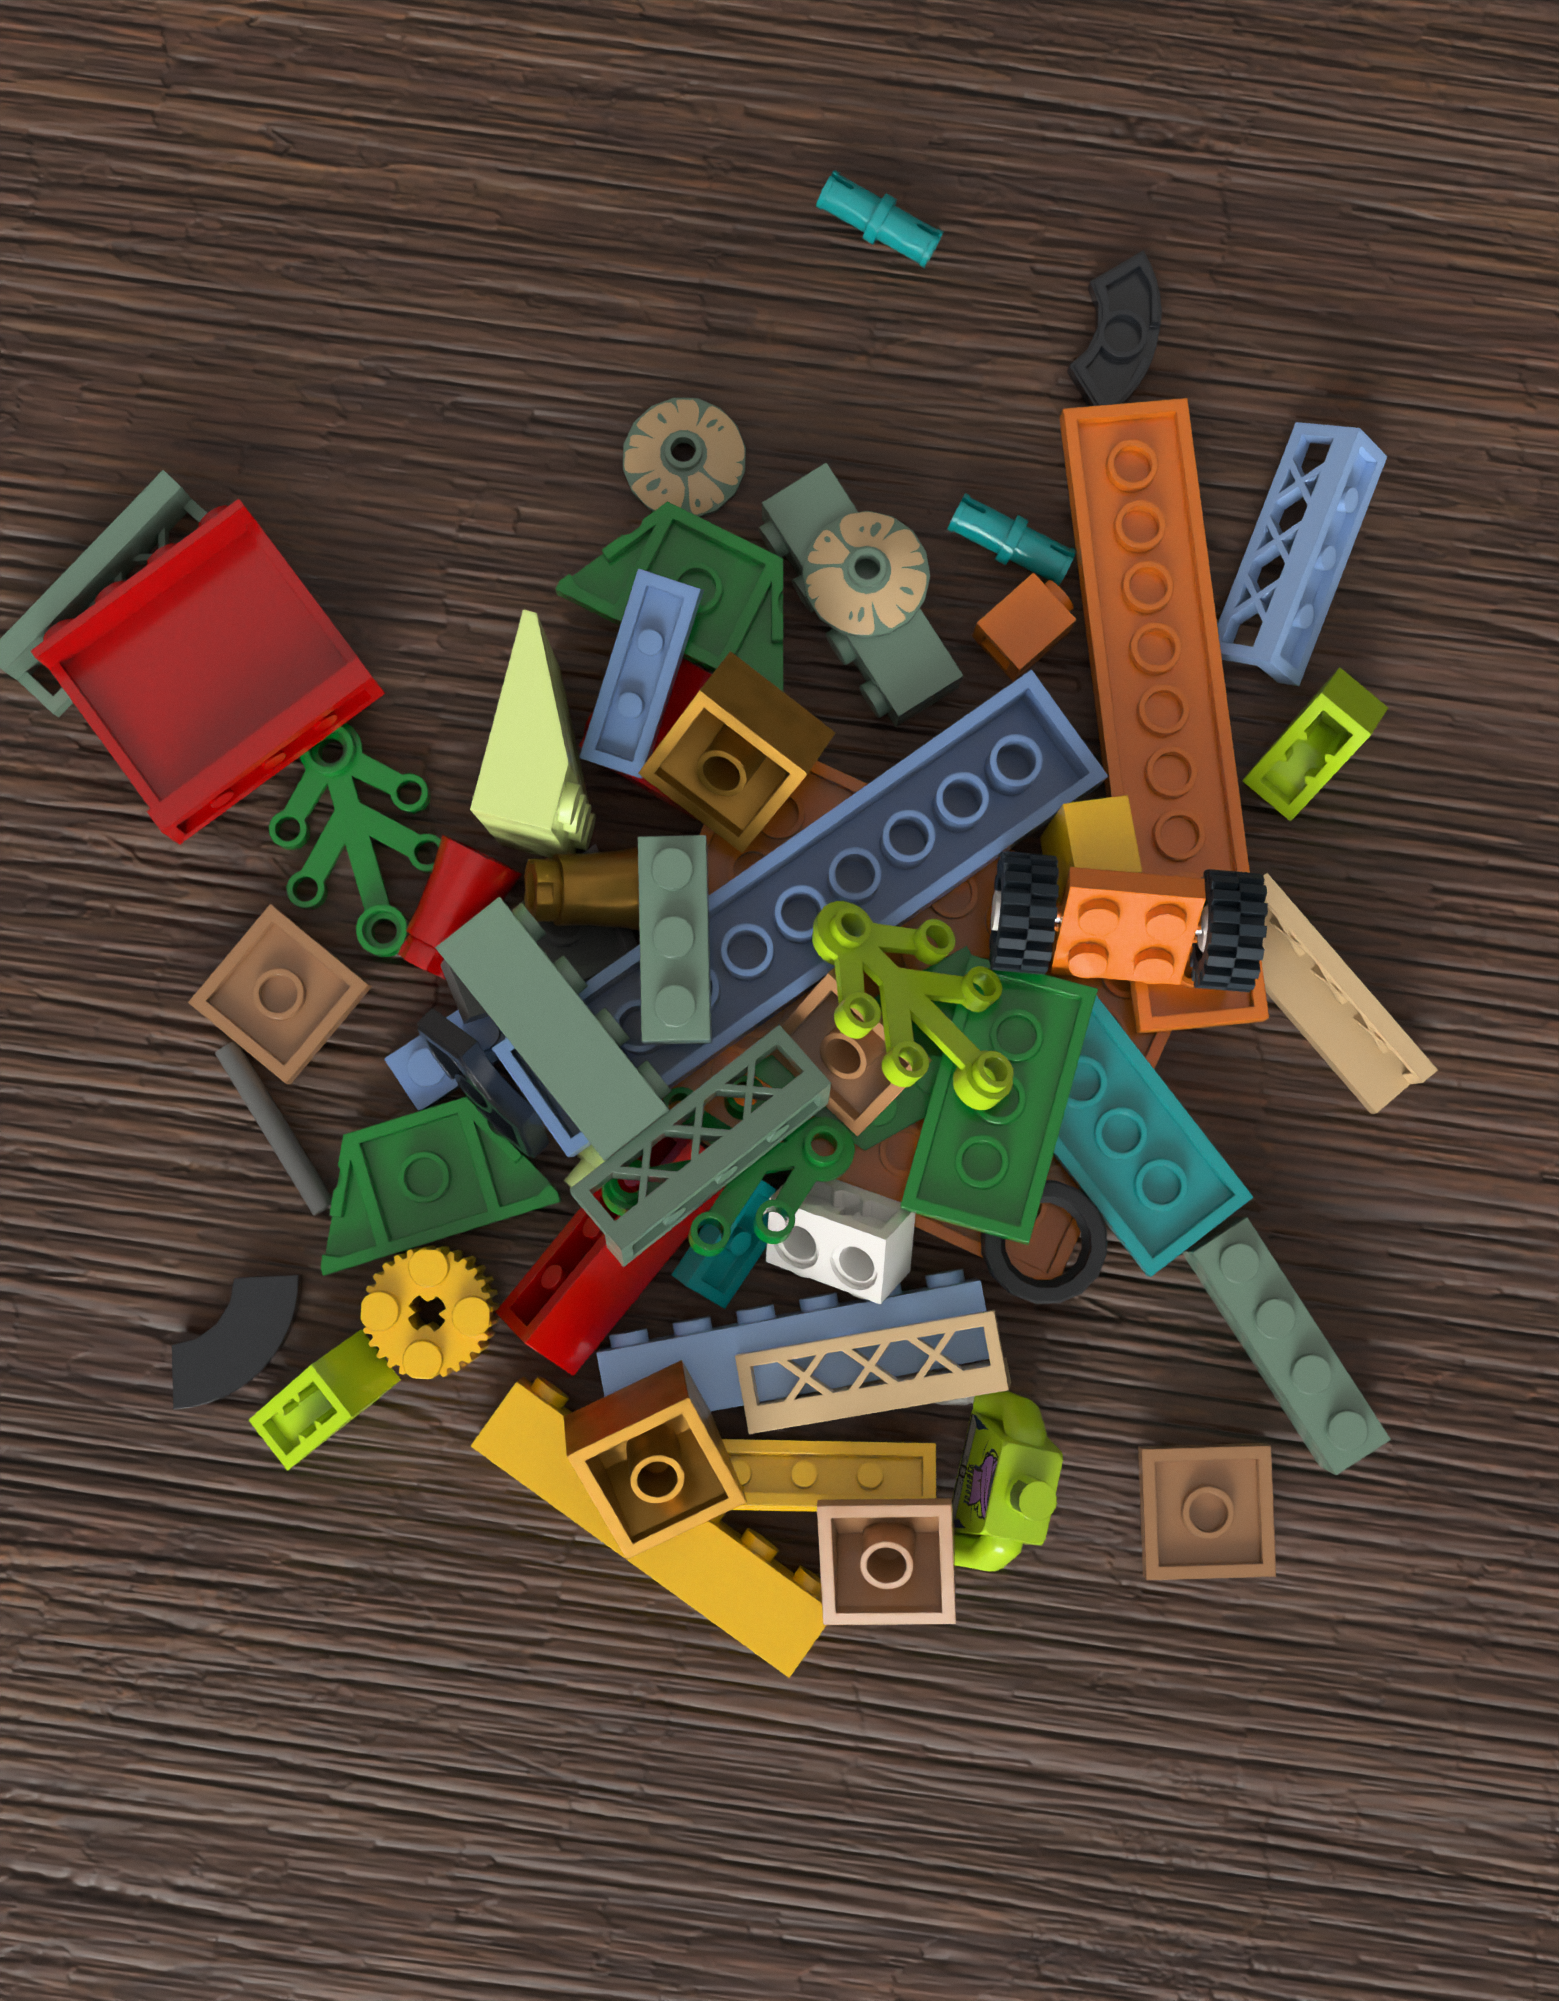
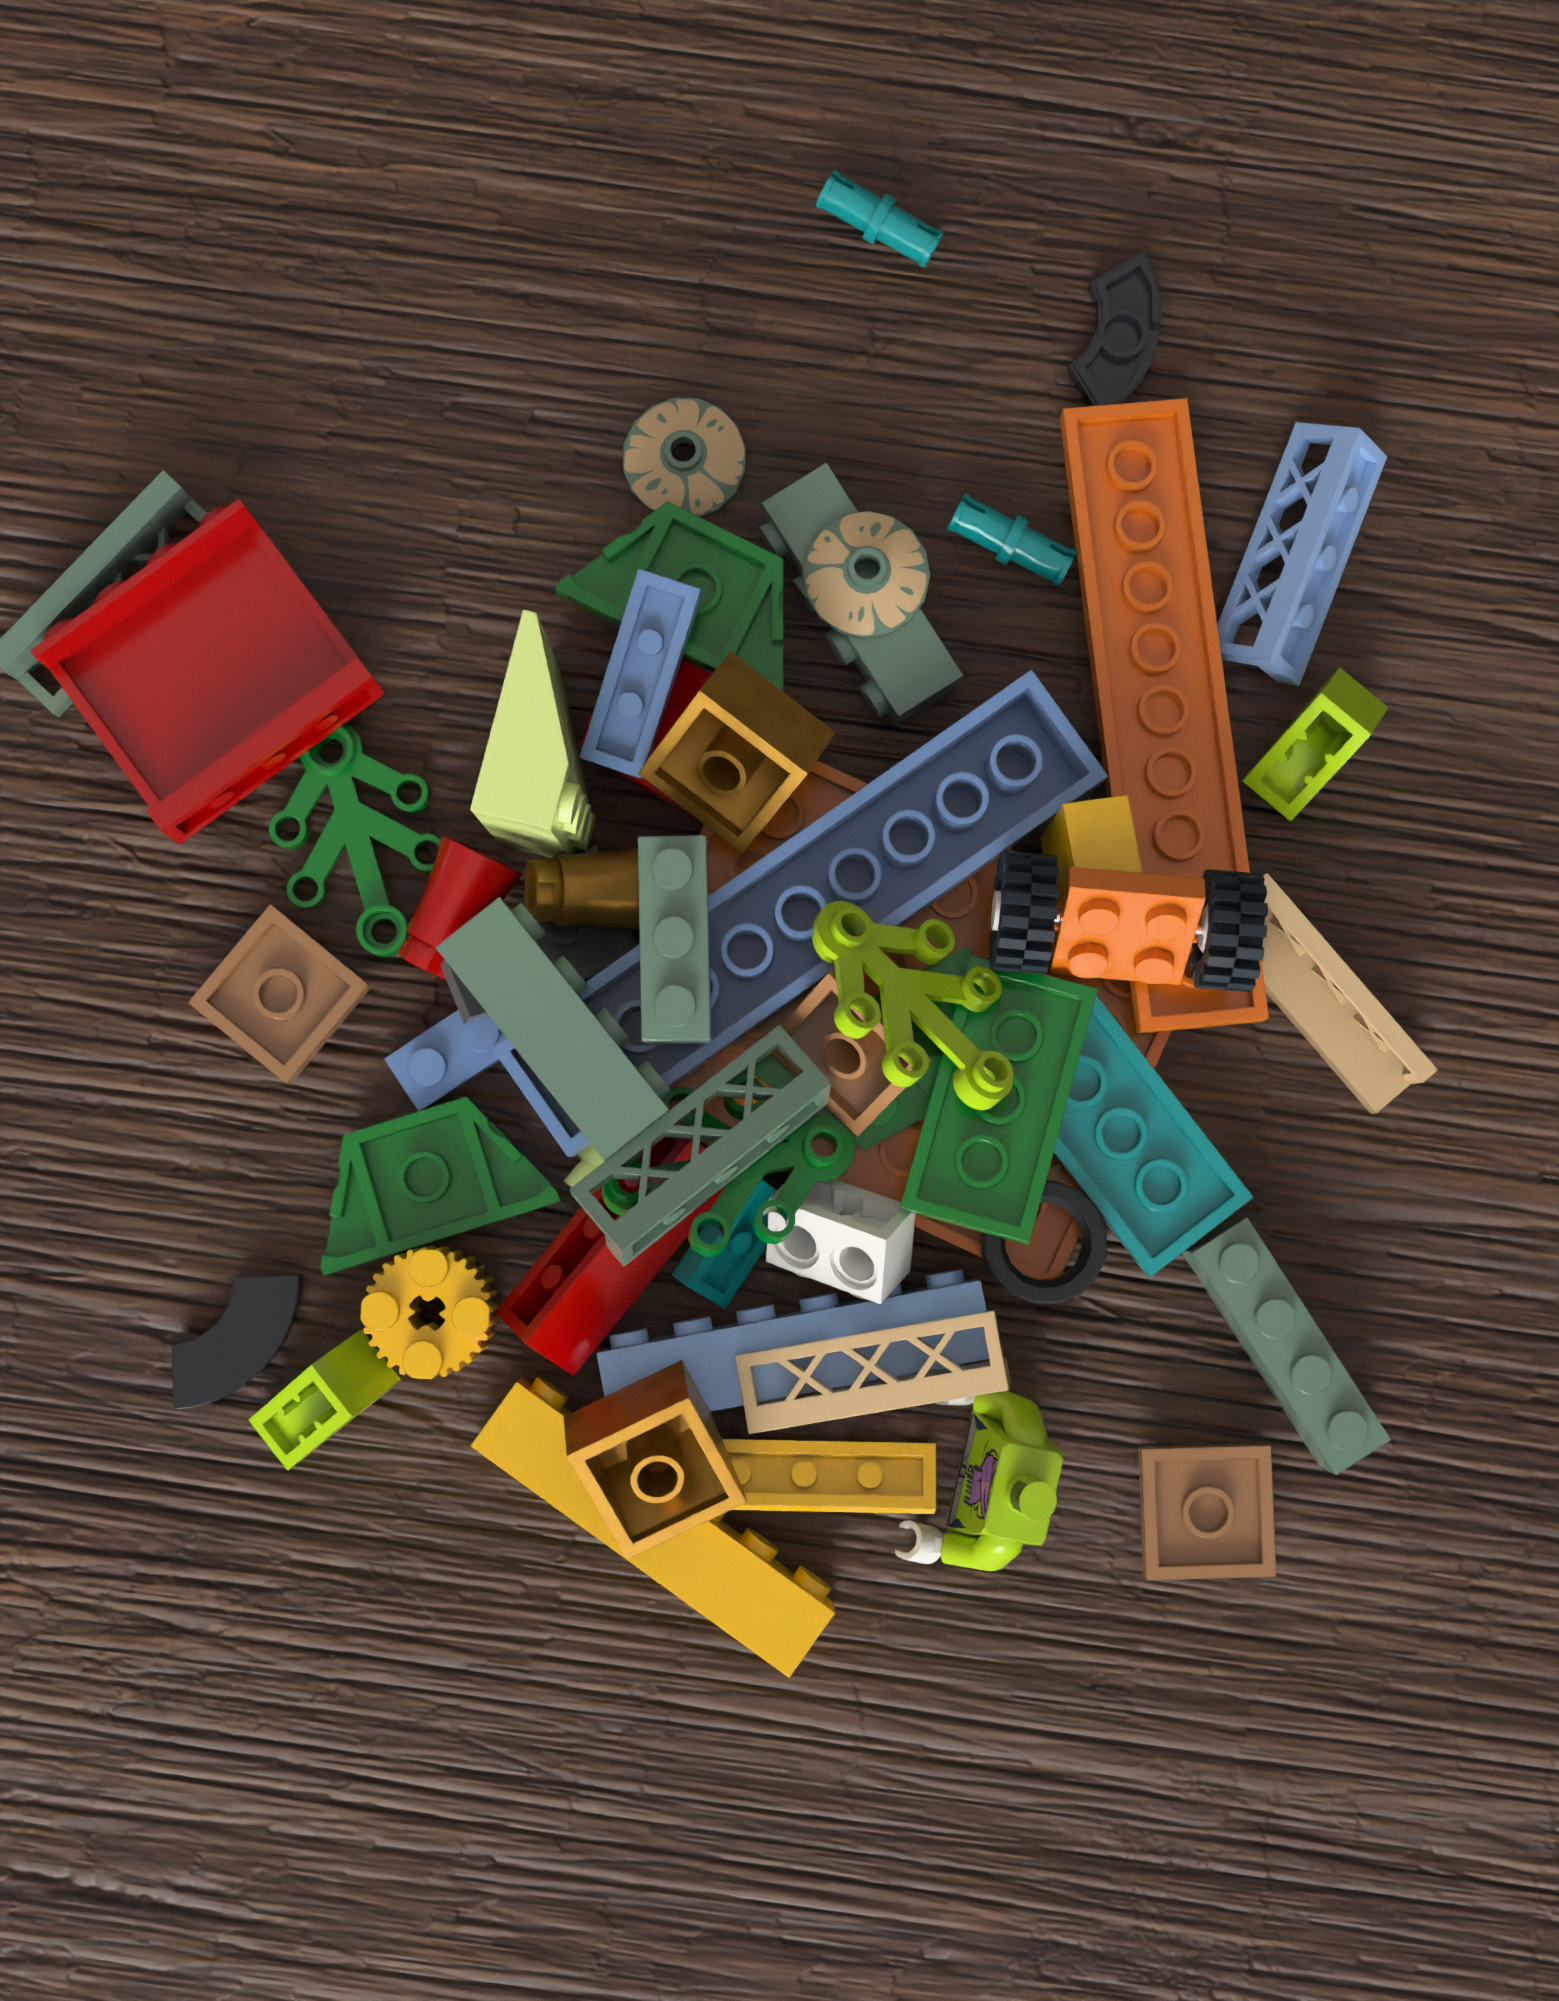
dark grey bar [215,1041,332,1216] -> none
black tile [417,1008,550,1158] -> none
medium nougat slope [817,1498,956,1625] -> none
orange brick [972,572,1076,682] -> none

